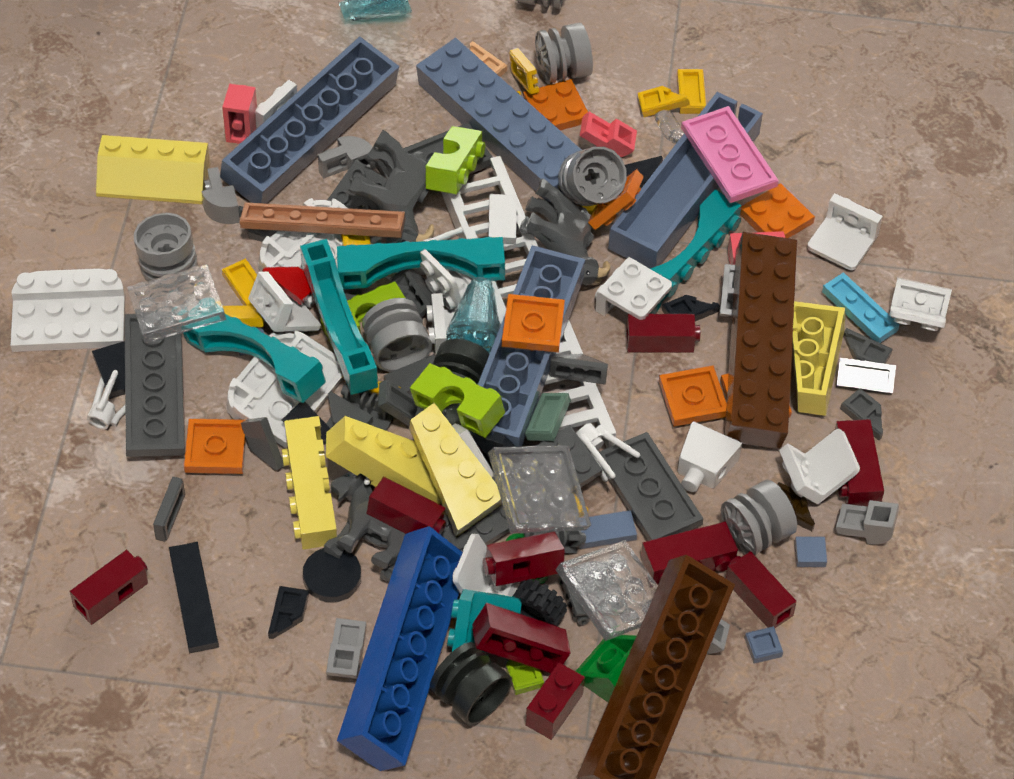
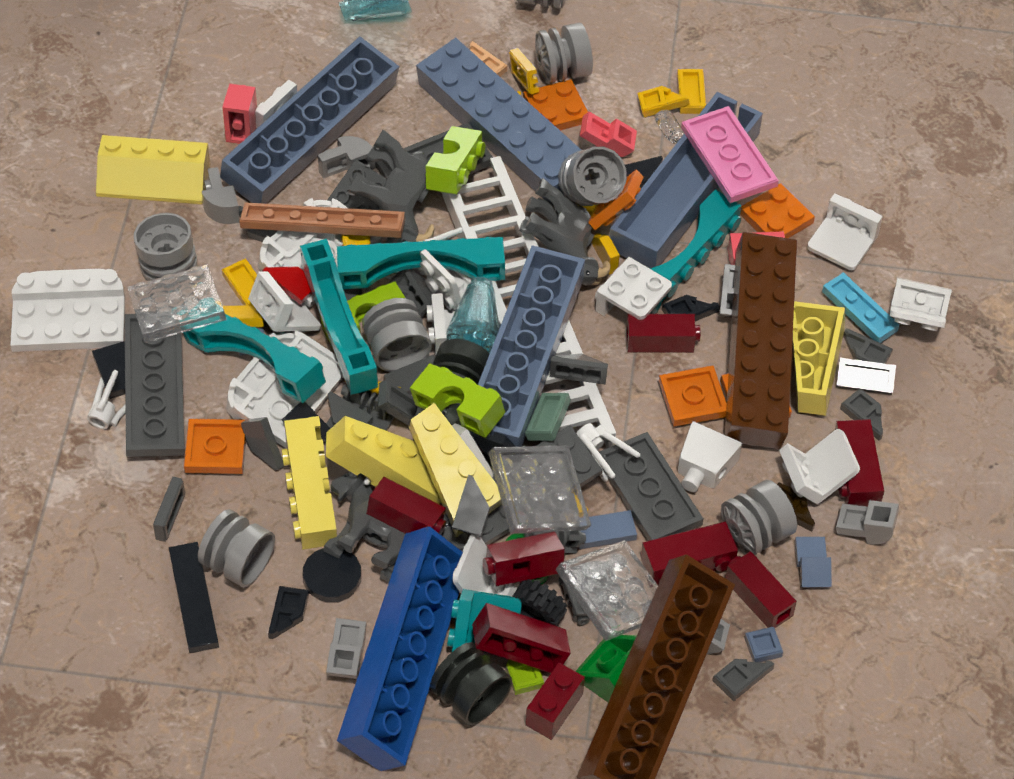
dark red brick [70,549,148,625] -> none
white tile [489,194,517,244] -> none
orange plate [502,294,565,353] -> none
none -> light grey wheel [198,509,275,588]
none -> tile [452,474,490,537]
none -> yellow tile [591,233,620,275]
none -> dark grey tile [713,659,774,701]
none -> sand blue tile [800,557,832,587]

